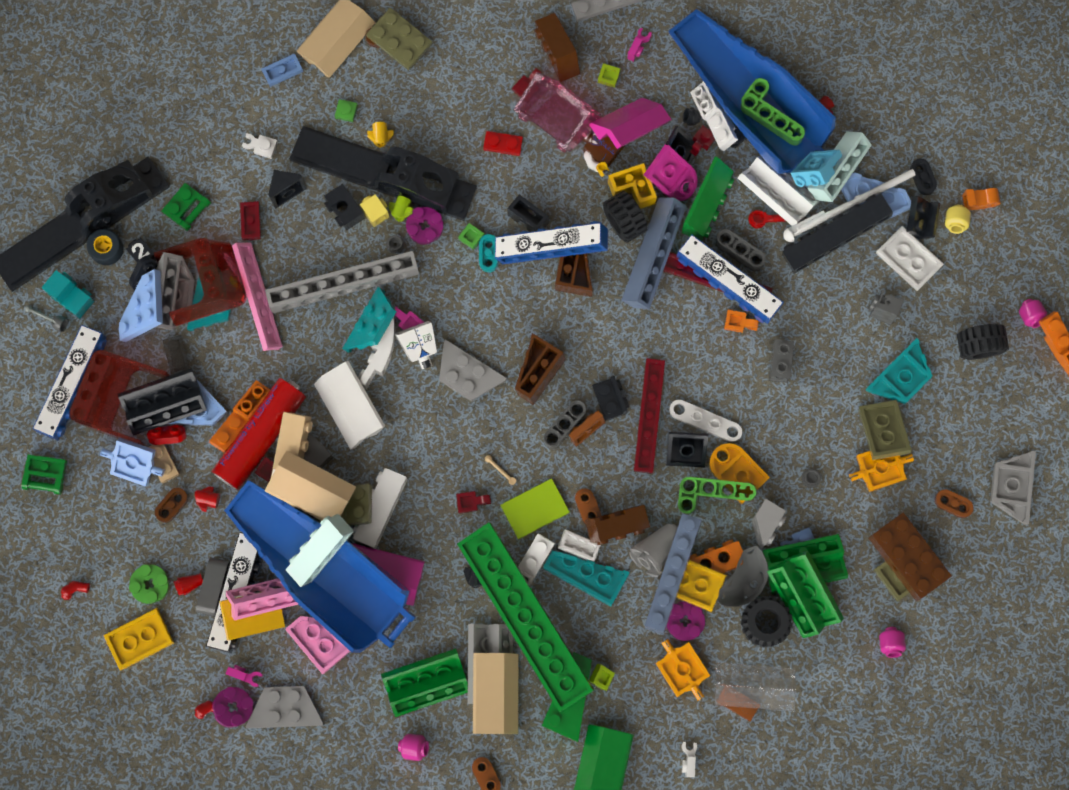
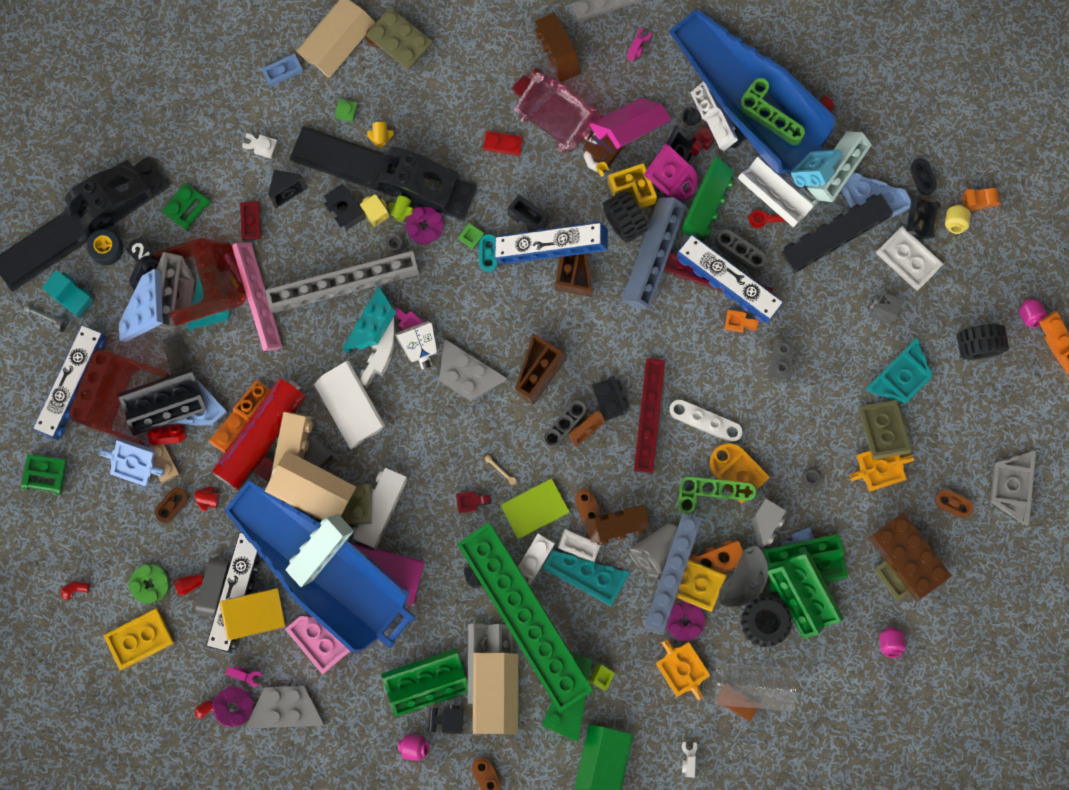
bright pink fence [226,578,298,620] -> none
lime plate [597,64,621,88] -> none
black slope [666,432,708,468] -> none
white bar [783,169,915,242] -> none
none -> black brick [428,705,464,734]

